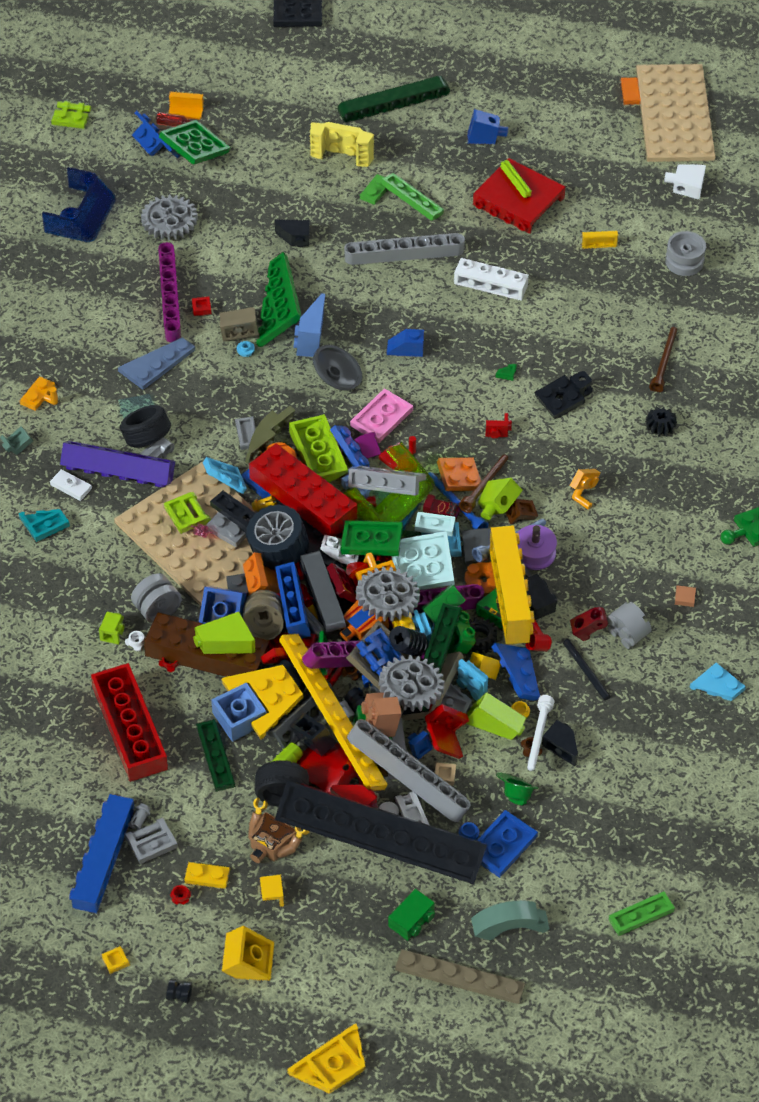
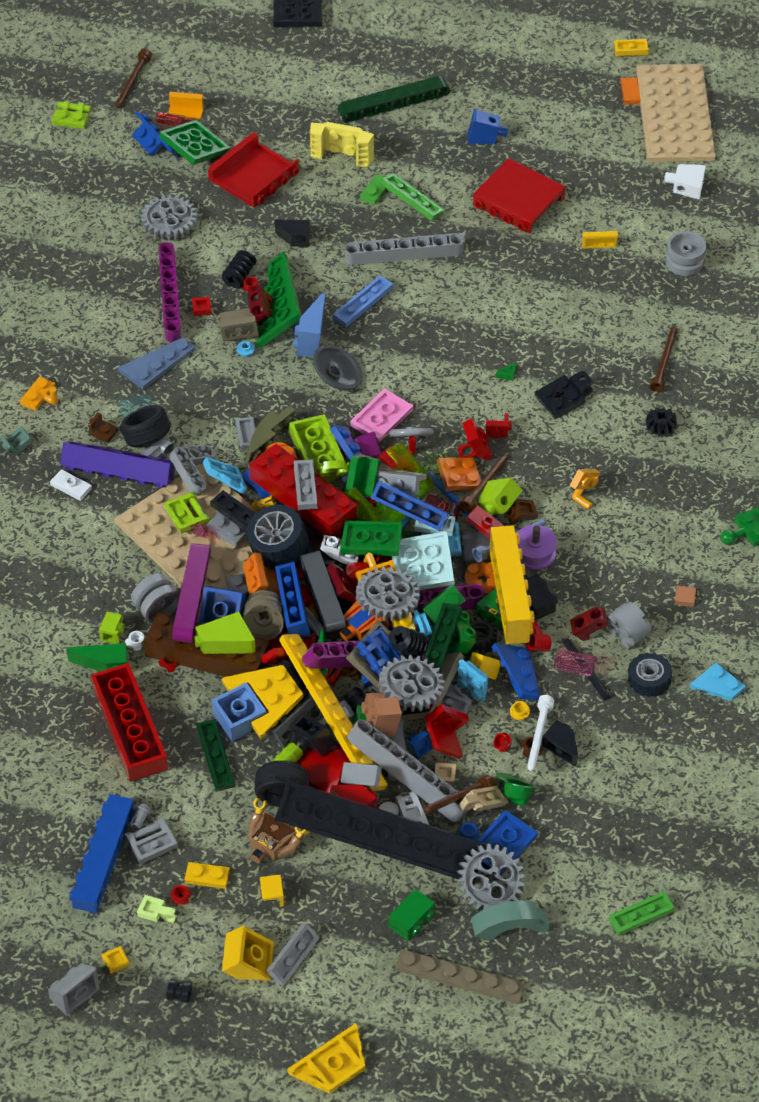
teal wing [18,509,70,542] -> none
clear blue windscreen [42,167,116,242] -> none
blue slope [387,329,424,357] -> none
white brick [454,258,529,301] -> none
lime slope [466,692,526,740] -> none
lime axle [501,160,532,198] -> none
none -> light grey slope [48,963,100,1016]
none -> green slope [66,643,128,672]
none -> reddish brown bracket [88,412,118,443]
none -> reddish brown piece [115,48,152,108]
none -> yellowish green plate [137,895,177,923]
none -> light grey beam [169,444,215,496]
none -> magenta beam [172,543,211,643]
none -> red panel [208,132,300,208]
none -> black piece [222,250,257,289]
none -> red plate [242,277,260,293]
none -> dark red leg [248,287,272,323]
none -> light grey plate [267,923,320,985]
none -> light grey plate [294,460,317,510]
none -> lime plate [313,461,350,478]
none -> medium blue plate [333,275,393,328]
none -> light grey tile [341,762,382,787]
none -> green panel [345,454,380,497]
none -> blue brick [371,481,451,531]
none -> light grey plate [389,427,434,438]
none -> reddish brown piece [425,775,495,813]
none -> light grey gear [456,844,525,910]
none -> red piece [457,418,492,461]
none -> tan hinge [458,786,508,811]
none -> red plate [466,506,504,538]
none -> red plate [493,732,512,752]
none -> clear pink tile [553,649,598,677]
none -> yellow plate [614,39,649,56]
none -> black wheel [628,653,672,697]

